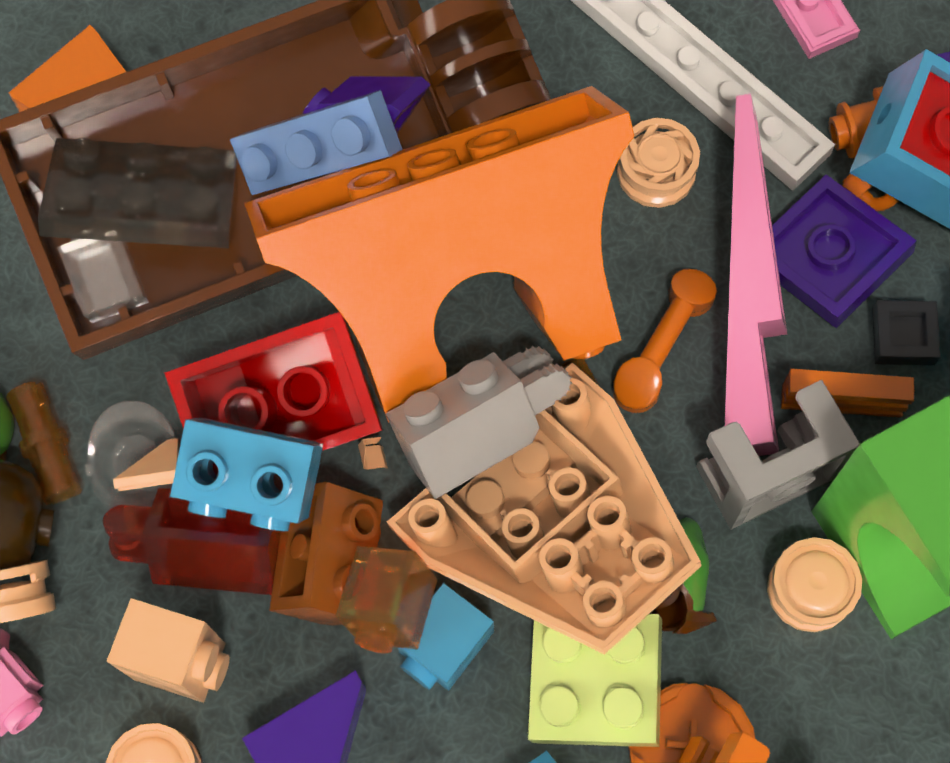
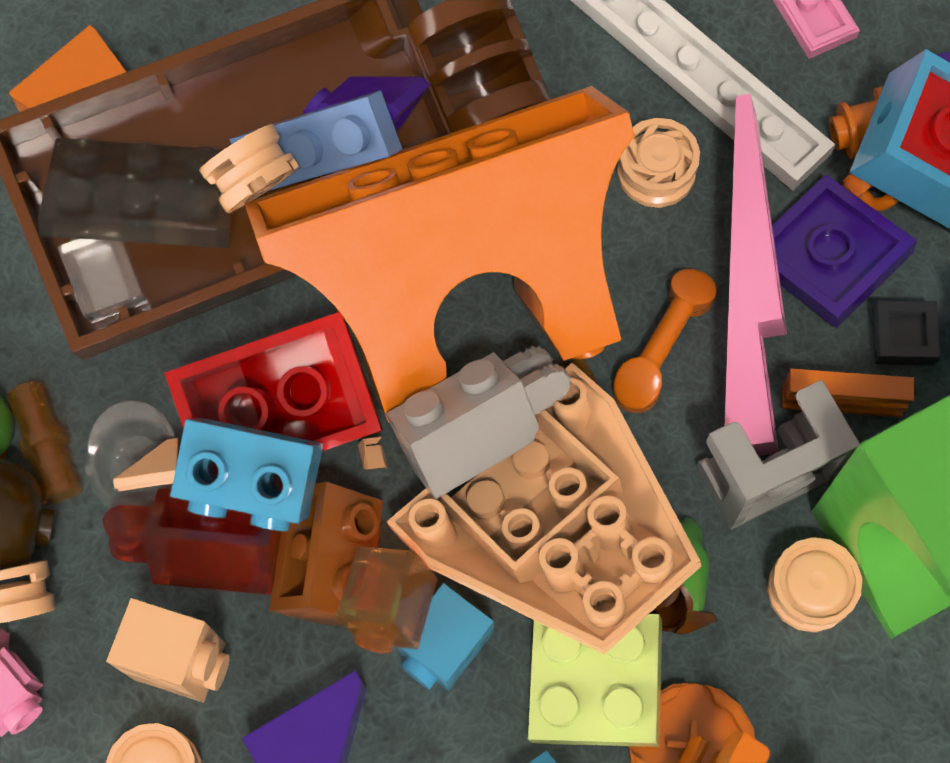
none -> light nougat wheel [199,124,300,213]

